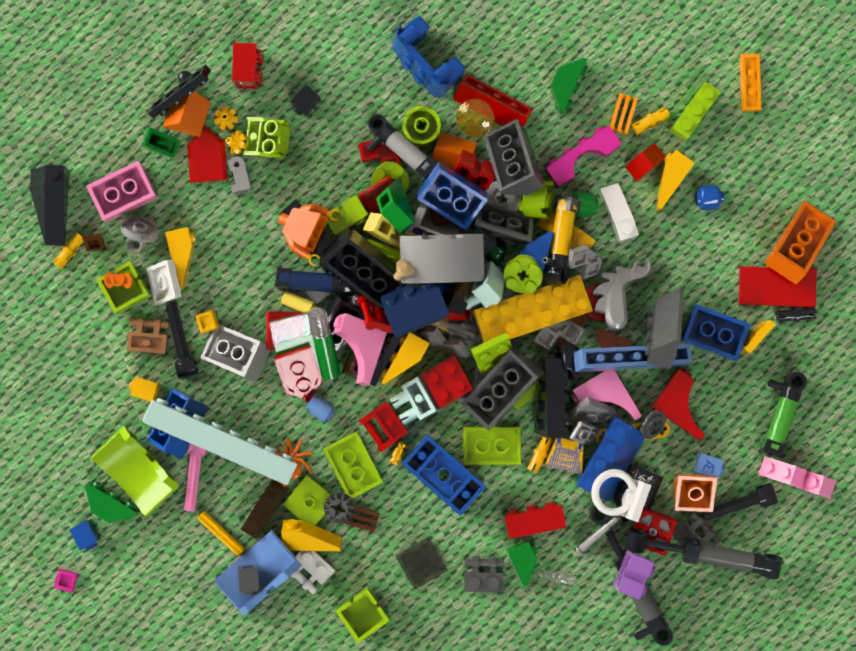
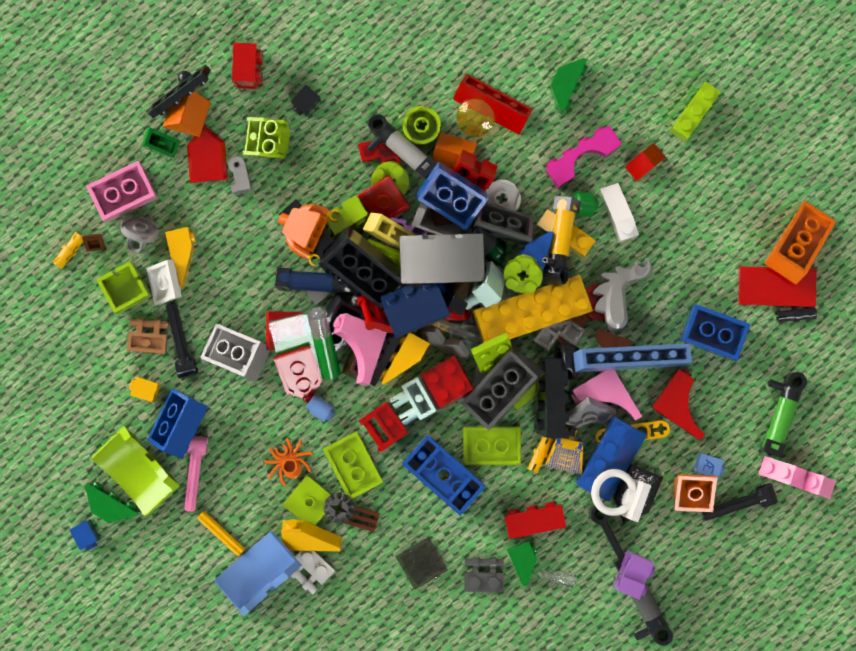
black wedge [30,165,70,246] -> none
dark pink tile [54,569,79,593] -> none
orange piece [103,272,134,289] -> none
light aqua brick [142,398,297,485] -> none
yellow tile [195,310,220,334] -> none
yellow plant [214,106,239,131] -> none
yellow plant [226,130,247,155] -> none
dark grey brick [238,564,259,595] -> none
dark brown slope [240,479,289,540] -> none
light yellow cylinder [281,291,320,315] -> none
lime piece [335,586,390,643] -> none
green slope [376,178,415,234] -> none
yellow piece [389,442,407,465] -> none
blue container [392,16,465,98] -> none
tan rock [394,259,414,280] -> none
dark grey slope [484,119,544,196] -> none
lime brick [519,180,555,219] -> none
light grey tile [567,245,602,279] -> none
light grey slope [570,421,600,446] -> none
light grey piece [575,516,619,555] -> none
light orange tile [610,93,638,135] -> none
black piece [625,528,783,579] -> none
yellow pin [631,107,670,135] -> none
red piece [634,507,678,556] -> none
dark grey gear [639,410,665,439] -> none
dark grey slope [645,288,684,369] -> none
yellow slope [656,150,695,211] -> none
dark grey plate [673,511,720,545] -> none
blue head [695,185,724,210] -> none
light orange tile [740,54,762,112] -> none
yellow tile [741,320,776,355] -> none

